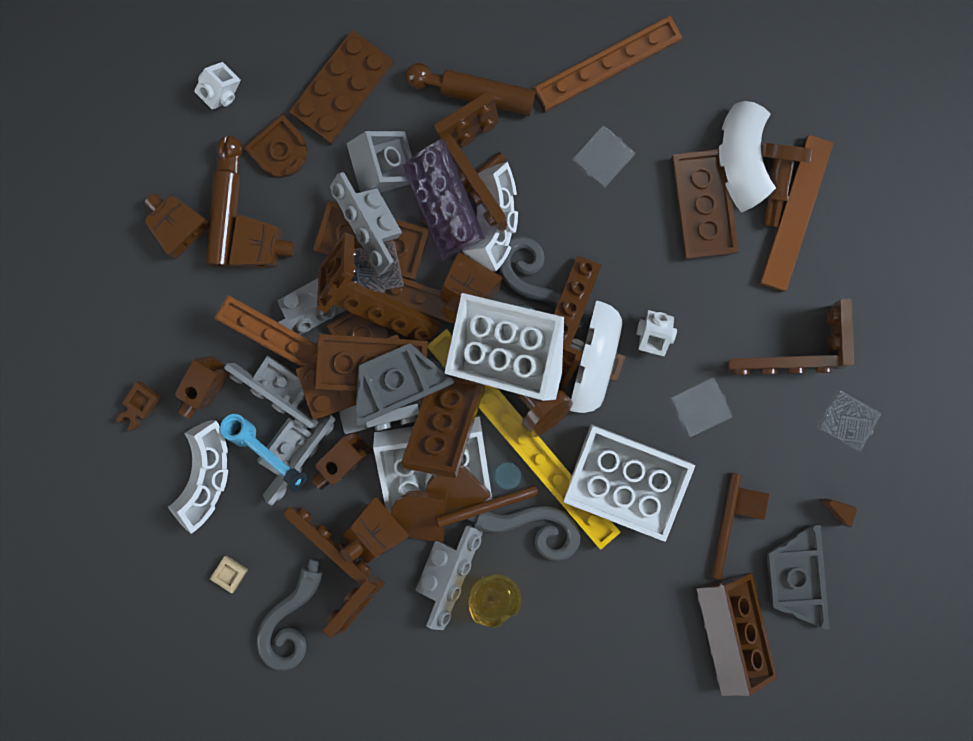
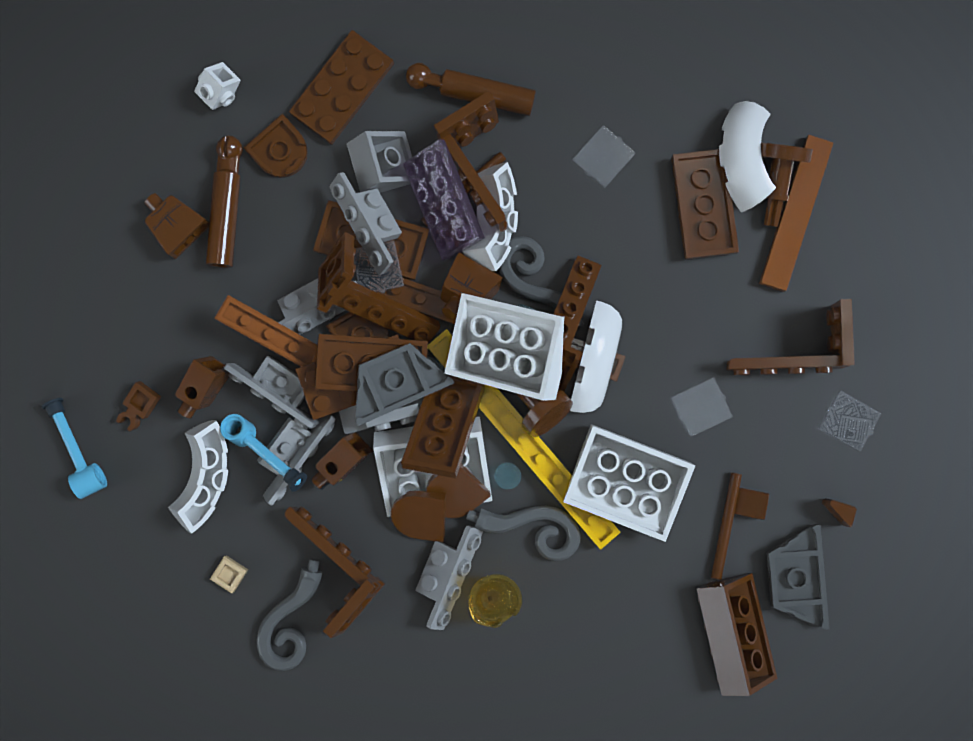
reddish brown torso [229,215,295,269] -> none
reddish brown torso [341,497,409,563] -> none
reddish brown bar [435,485,538,528] -> none
dark orange tile [533,15,683,112] -> none
white brick [636,310,677,356] -> none
none -> medium azure piece [41,398,107,499]

